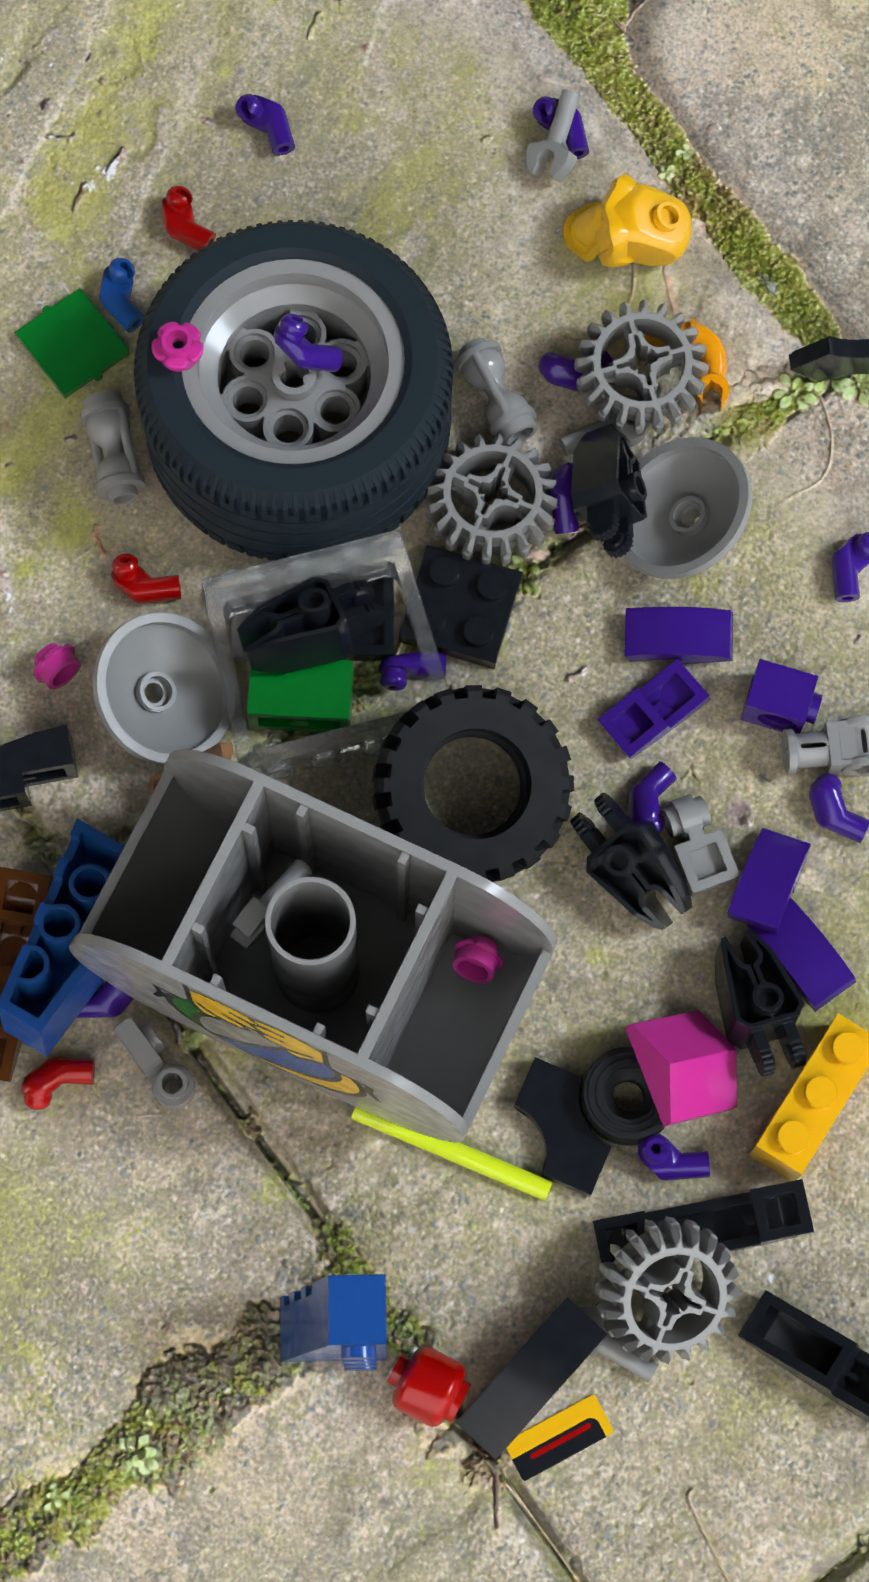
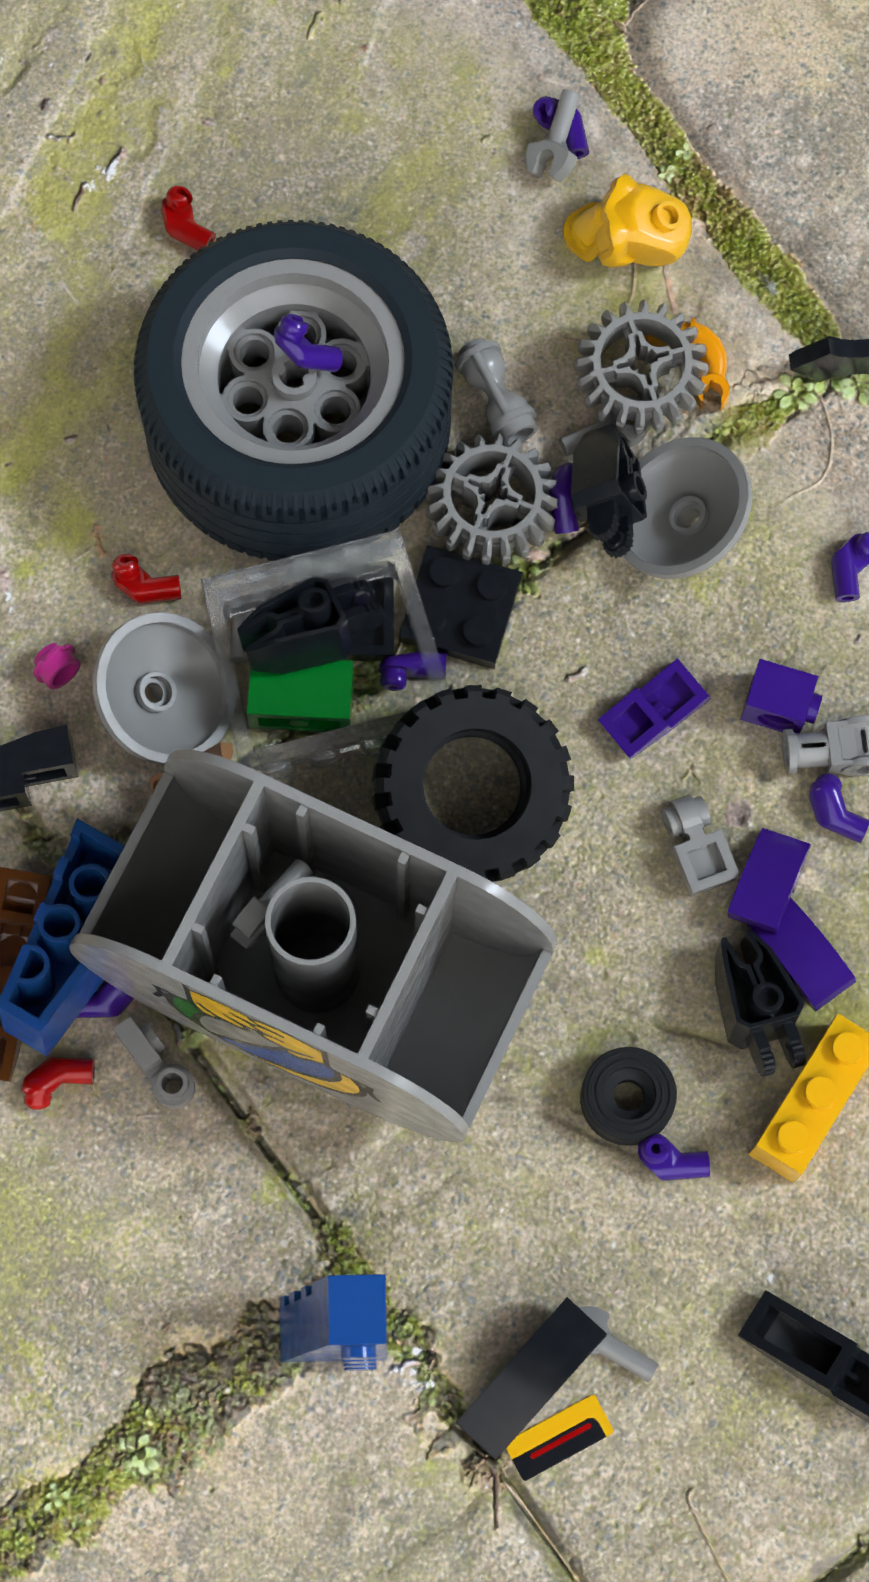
green piece [15,288,130,399] -> none
light grey piece [80,391,146,505] -> none
blue arm [99,258,145,333] -> none
dark pink plate [152,322,204,372] -> none
dark purple arm [235,94,295,155] -> none
neon yellow bar [351,1107,553,1201] -> none
red head [387,1345,471,1428] -> none
dark pink plate [453,935,504,983] -> none
black tile [514,1057,611,1197] -> none
dark purple arm [538,351,613,391] -> none
black hinge [570,793,693,930] -> none
black slope [593,1179,814,1266] -> none
light grey gear [594,1216,741,1365] -> none
dark purple slope [624,607,733,665] -> none
dark pink slope [625,1010,738,1127] -> none
dark purple arm [627,761,677,833] -> none

